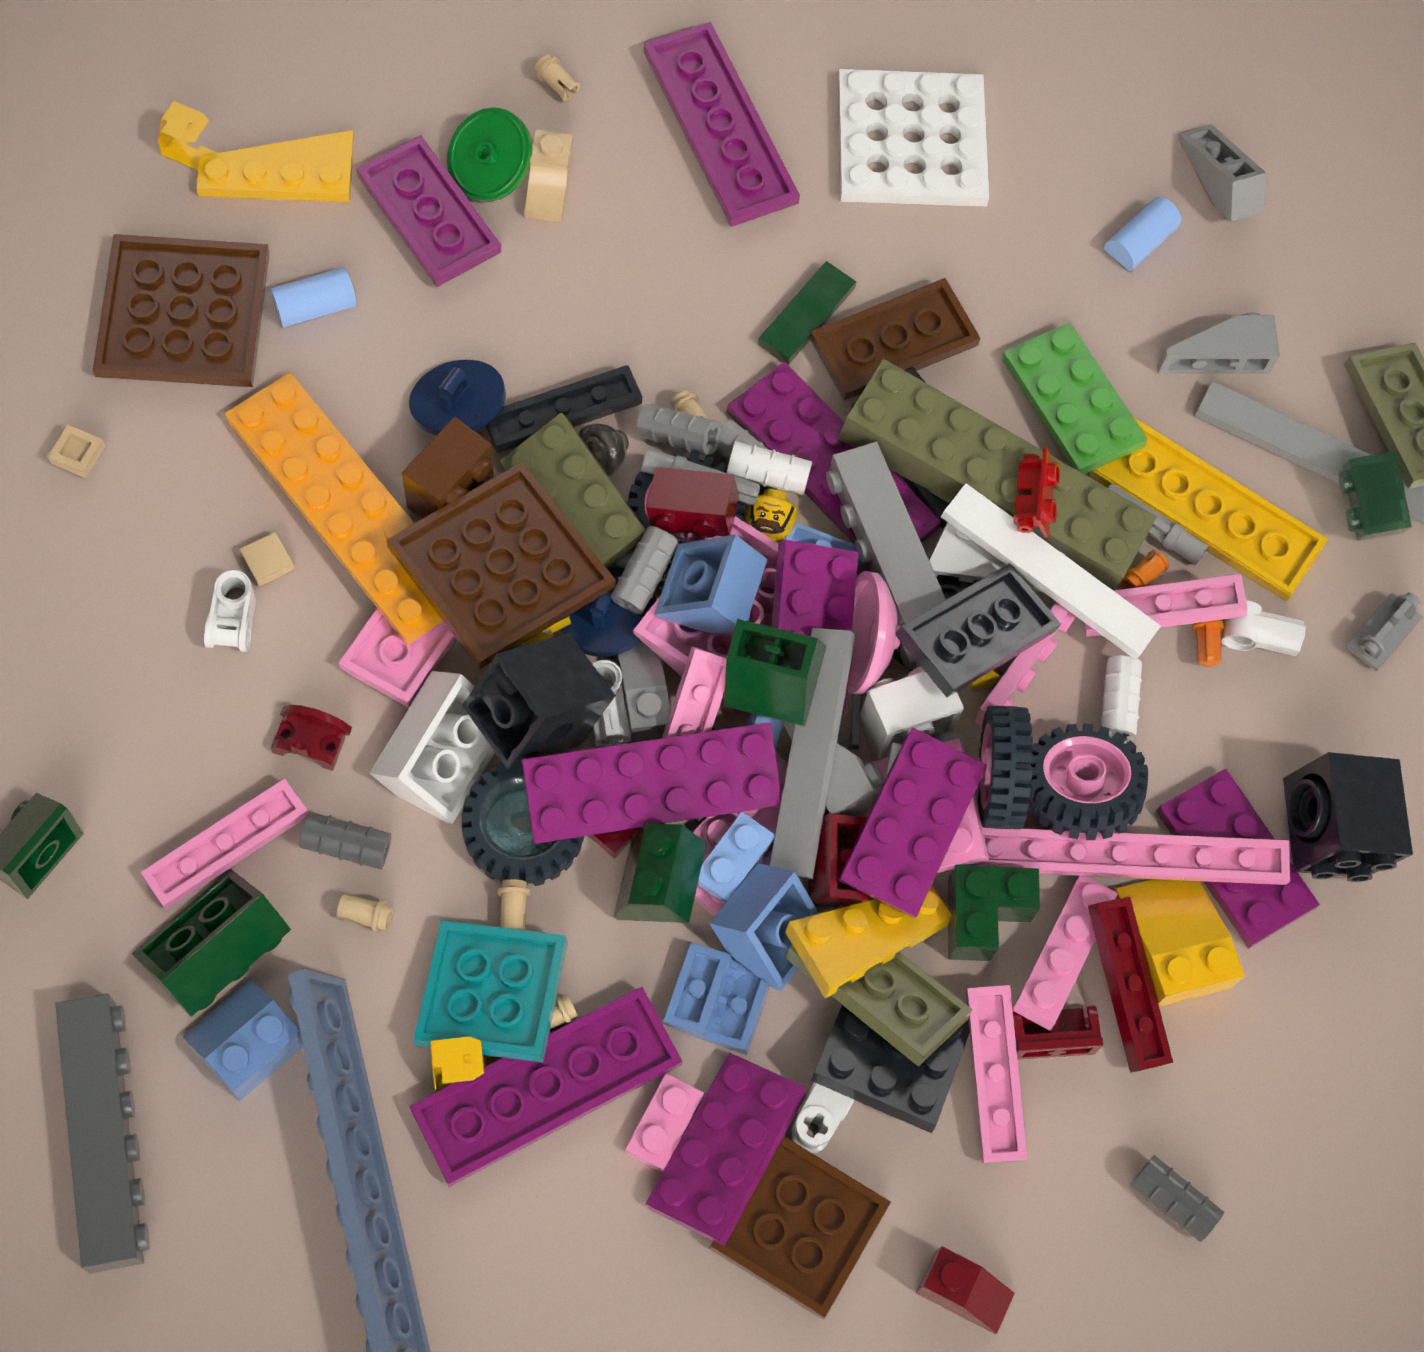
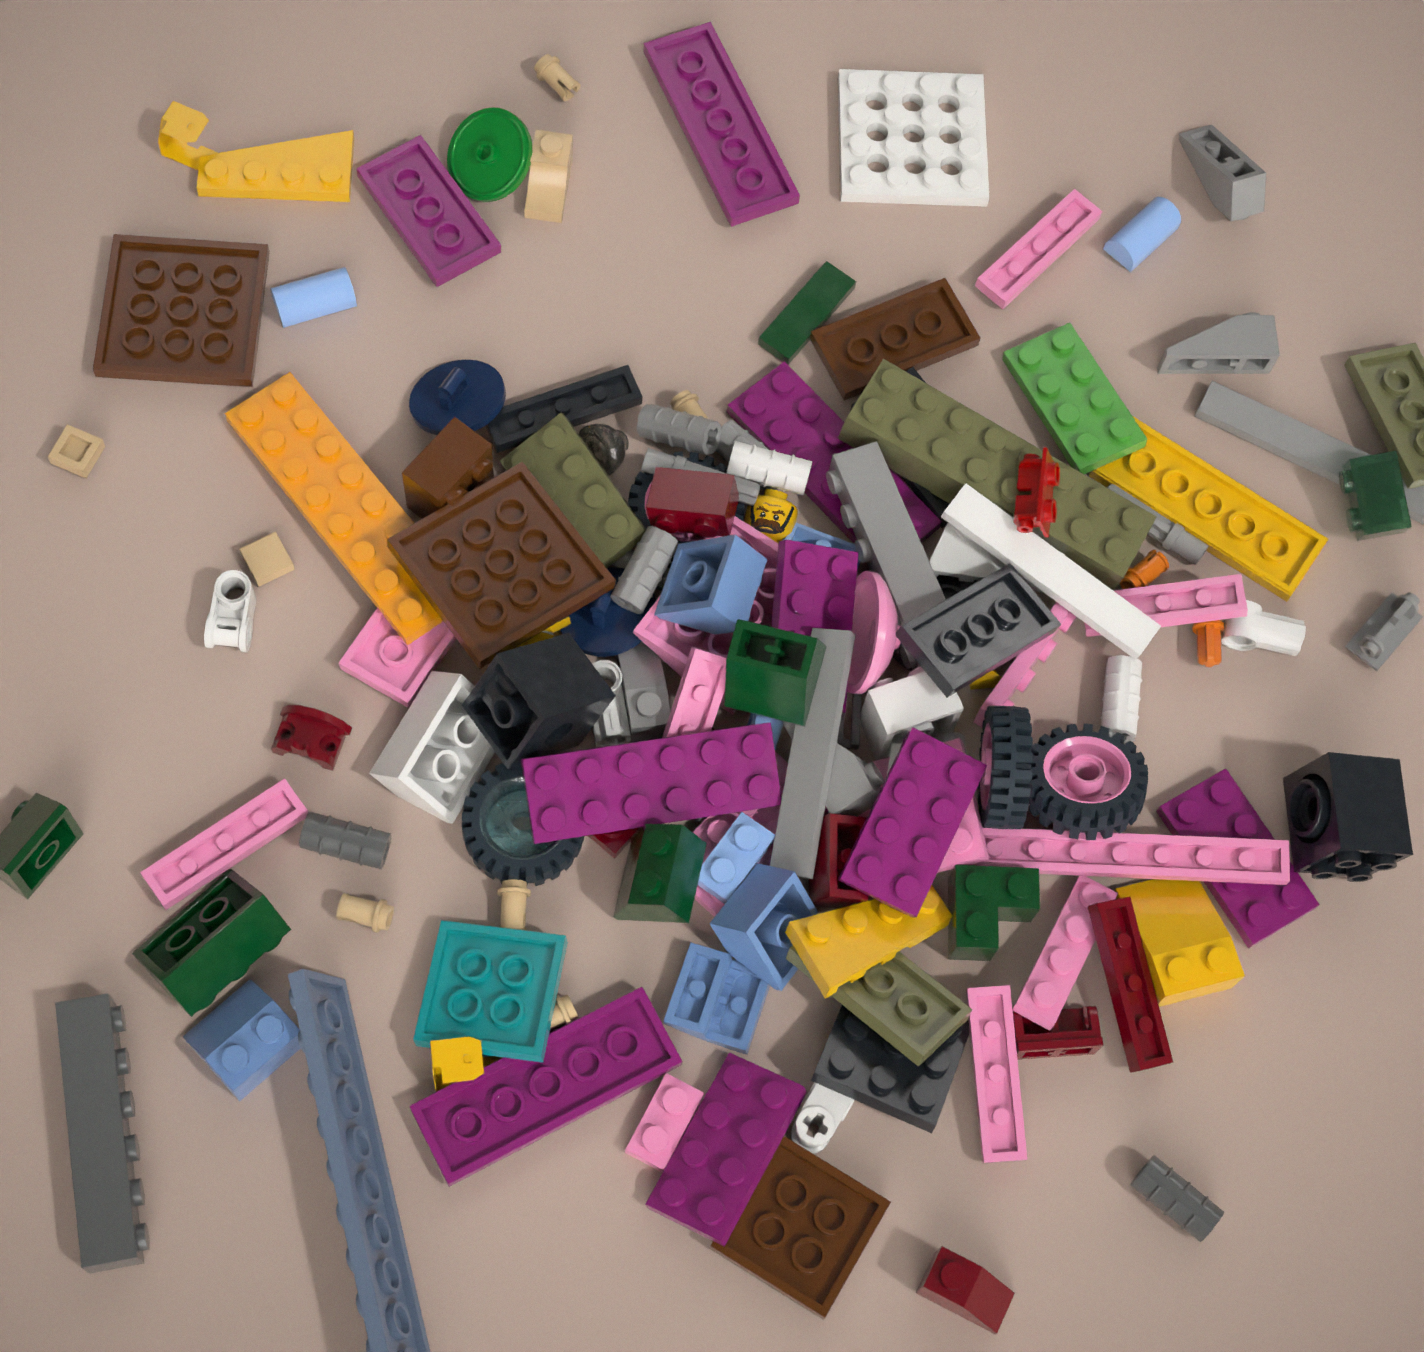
none -> bright pink plate [975,189,1103,309]

